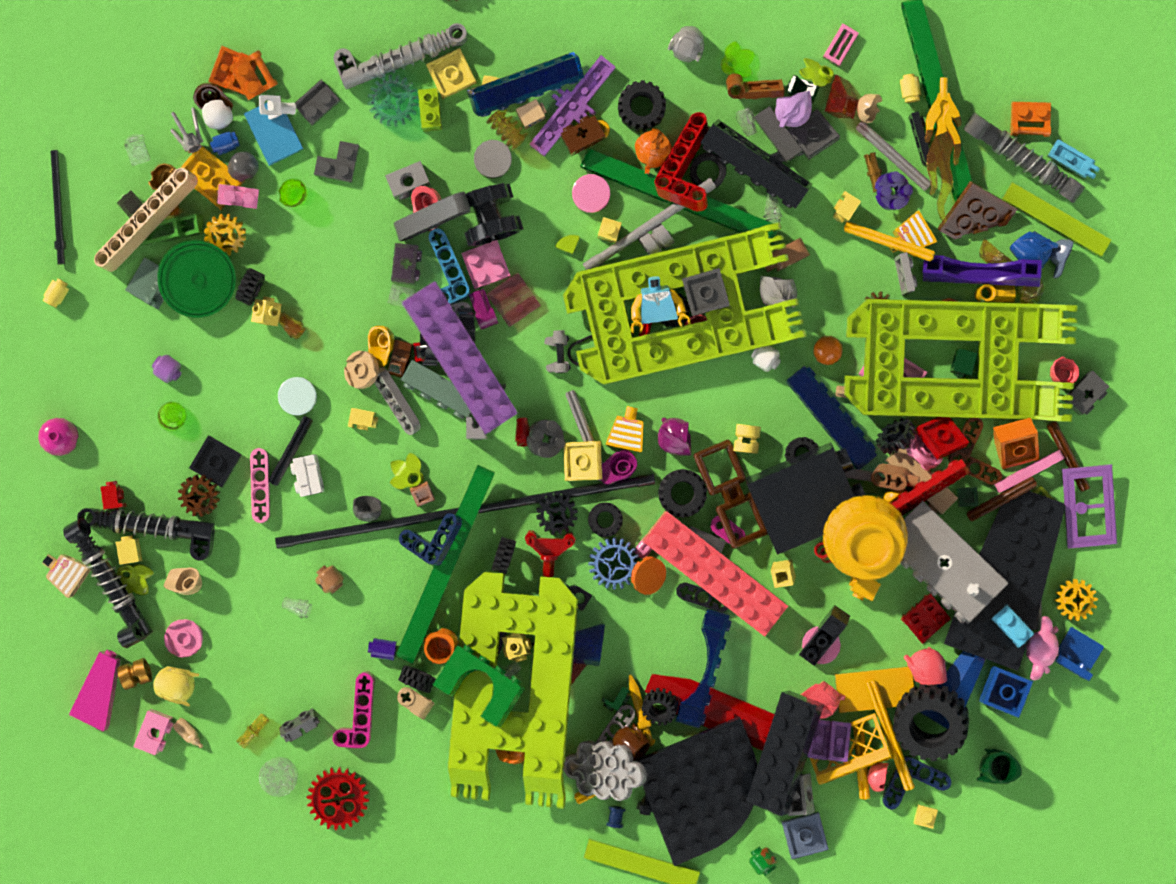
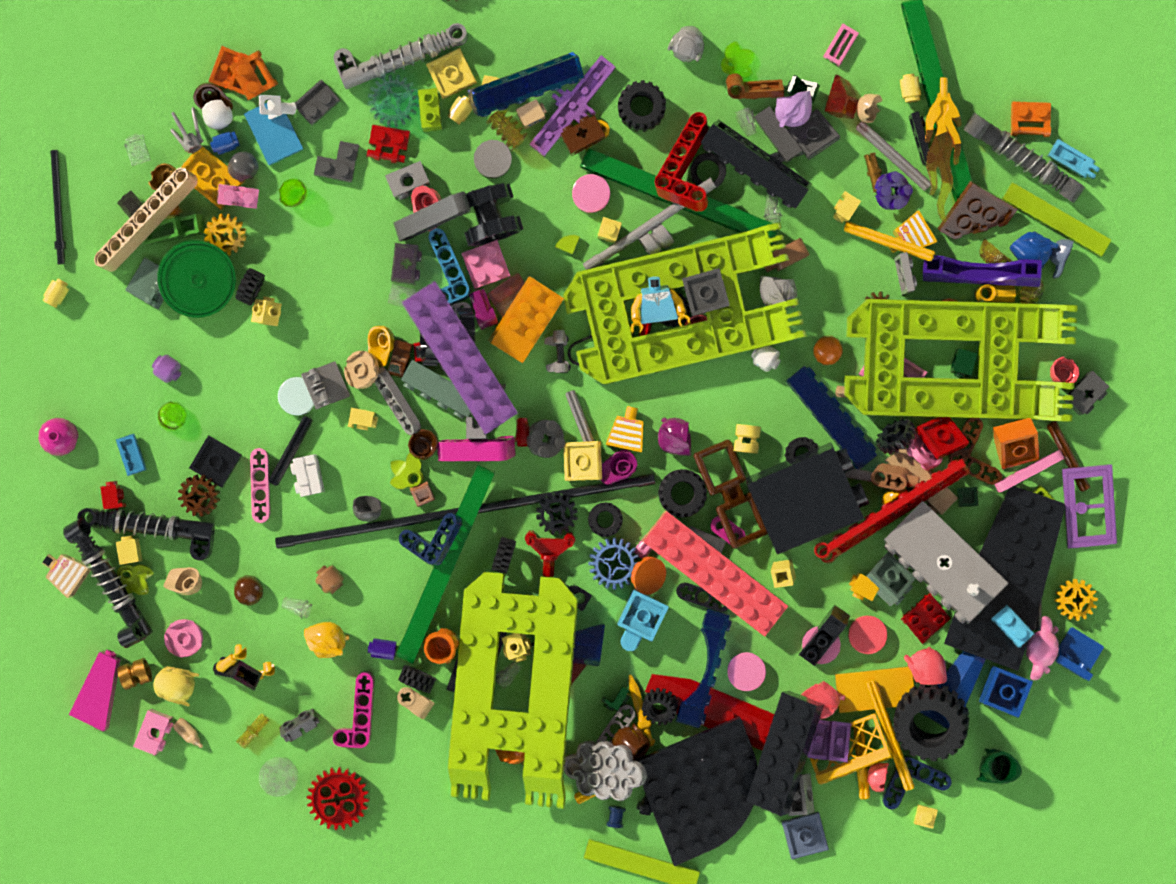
clear orange cone [278,313,306,340] -> none
green arch [433,645,525,728] -> none
orange helmet [635,129,672,174] -> none
green head [749,846,777,876] -> none
lime plate [799,58,834,87] -> none
yellow piece [823,496,908,580] -> none
reddish brown axle [967,477,1037,522] -> none
none -> dark azure plate [116,434,147,476]
none -> torso [213,644,275,691]
none -> reddish brown hair [234,575,263,606]
none -> light grey hinge [301,361,350,410]
none -> yellow helmet [304,622,349,658]
none -> red plate [367,124,410,164]
none -> reddish brown hair [408,429,438,460]
none -> dark pink beam [437,436,516,461]
none -> light yellow brick [447,95,474,125]
none -> light orange brick [488,276,564,363]
none -> medium azure brick [617,589,669,651]
none -> bright pink tile [727,652,766,691]
none -> coral tile [848,615,887,654]
none -> sand green plate [867,552,916,607]

